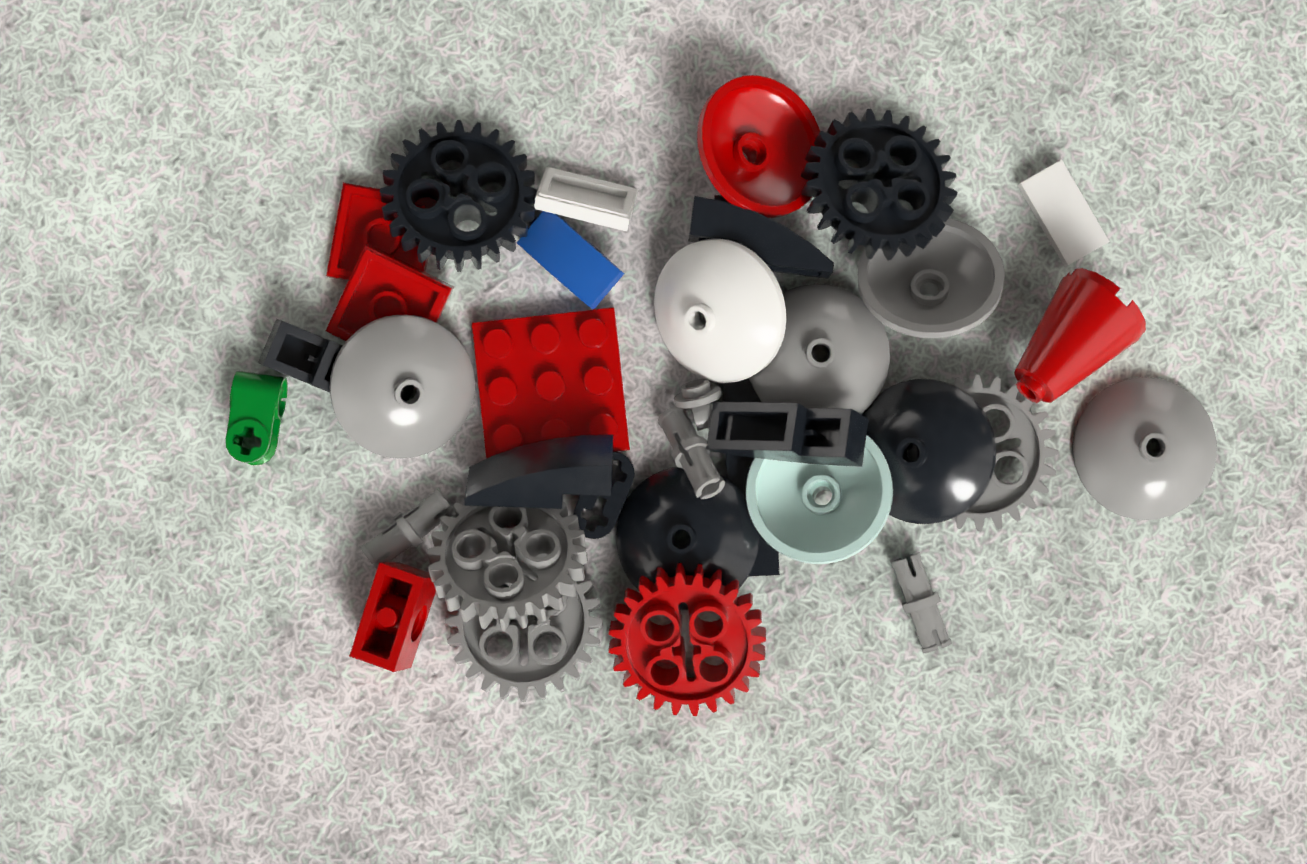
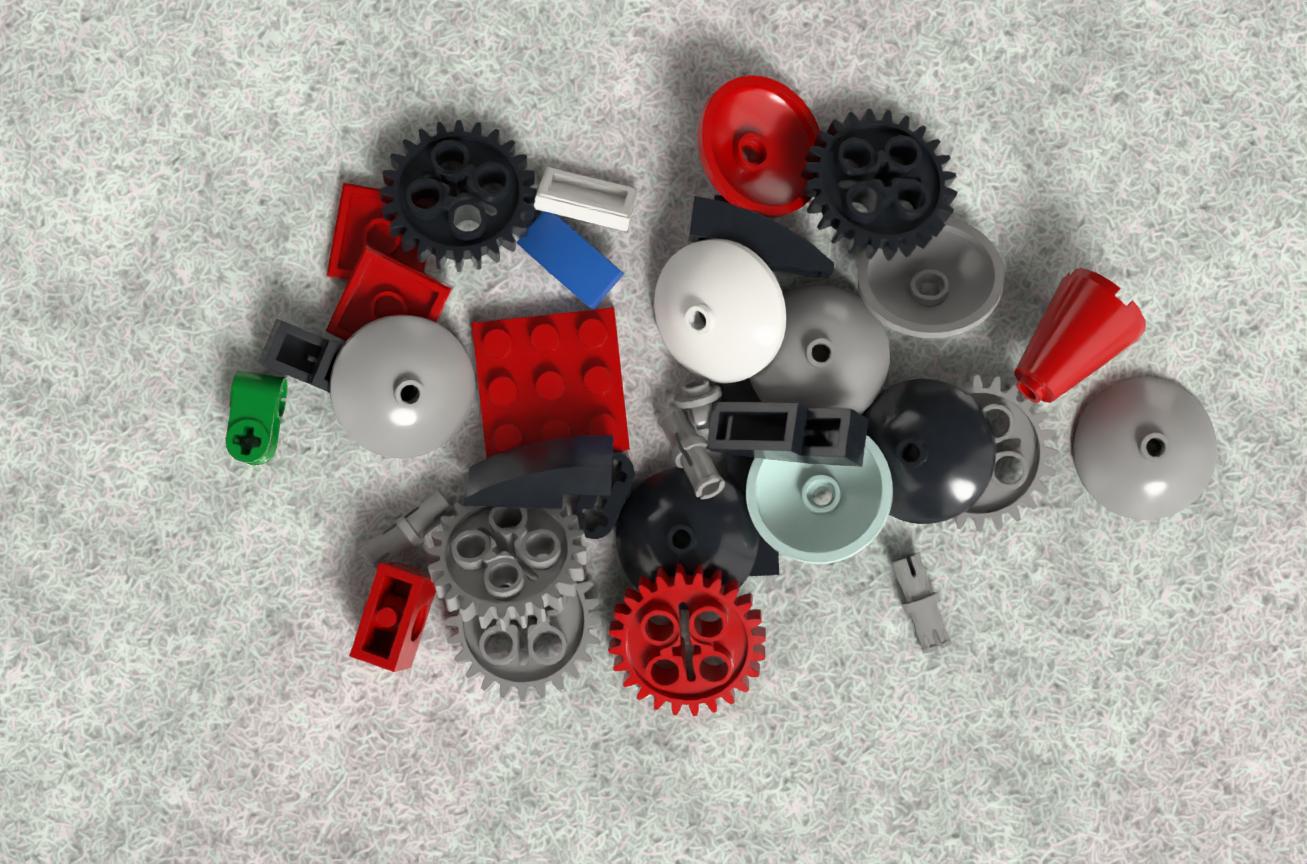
white tile [1017,159,1110,267] -> none

